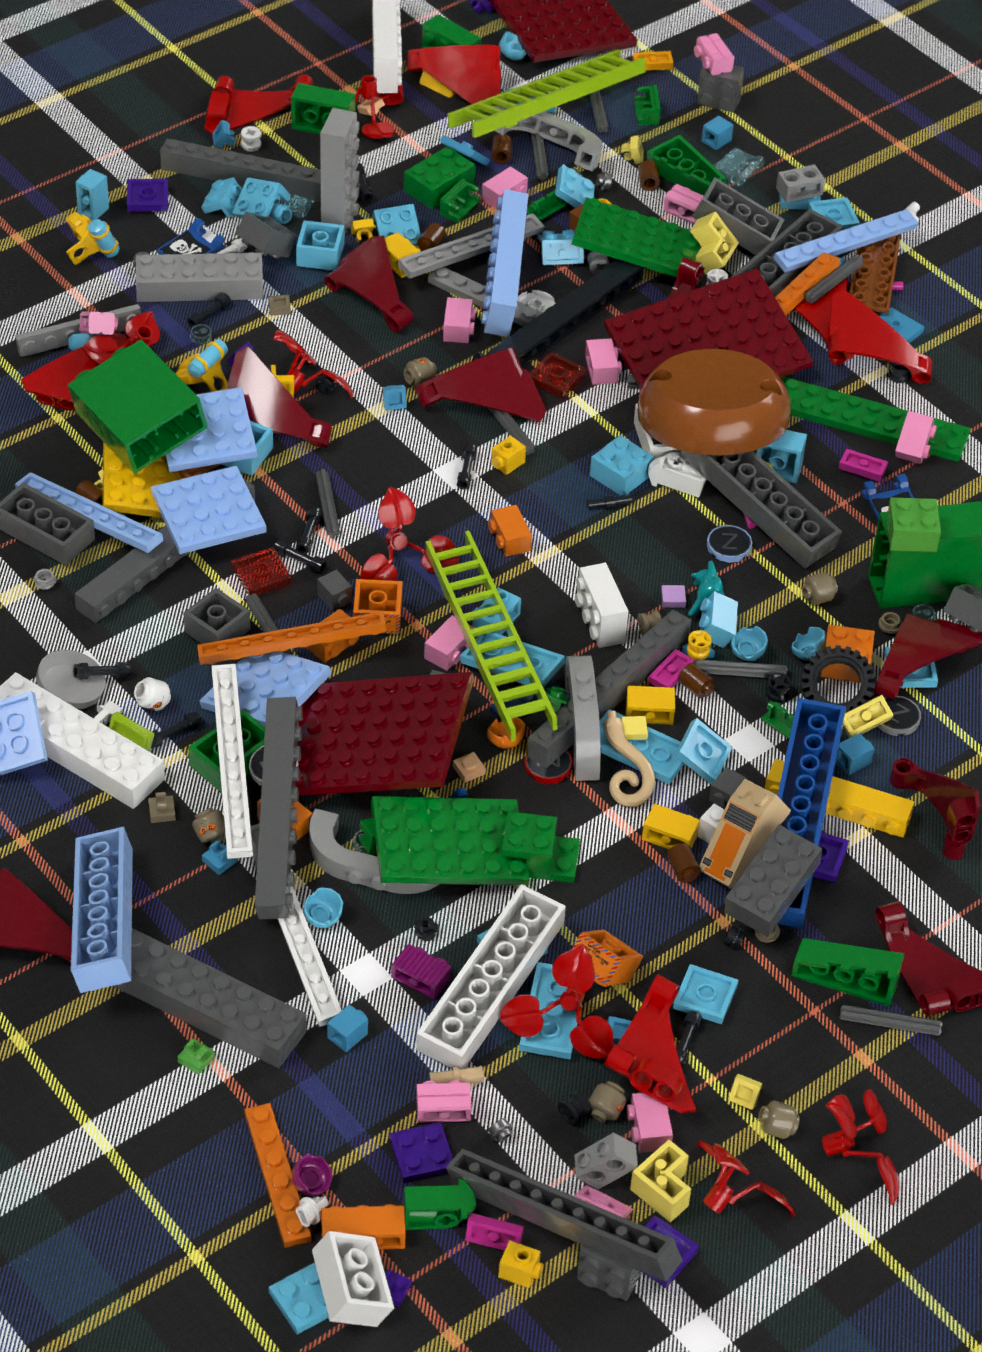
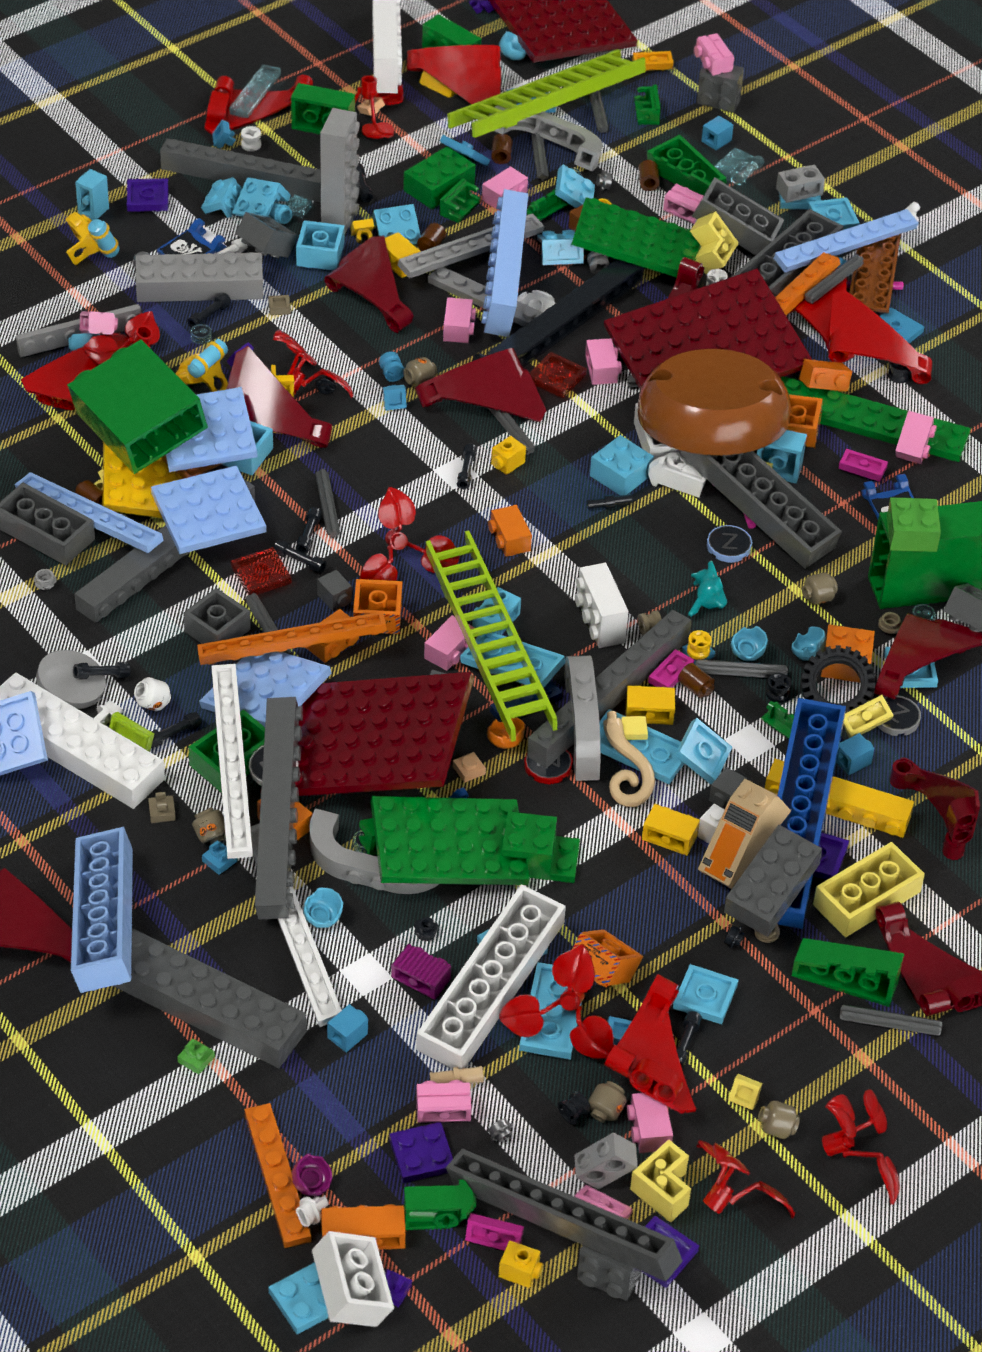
green hinge [545,686,569,713] -> none
light yellow tile [622,136,644,165] -> none
lavender tile [661,585,686,608] -> none
reddish brown brick [667,843,701,883] -> none
medium azure brick [699,591,738,648] -> none
none -> clear light blue plate [229,64,281,118]
none -> dark azure wheel [379,352,404,382]
none -> orange brick [787,394,823,448]
none -> orange brick [799,359,853,392]
none -> light yellow brick [813,842,925,938]

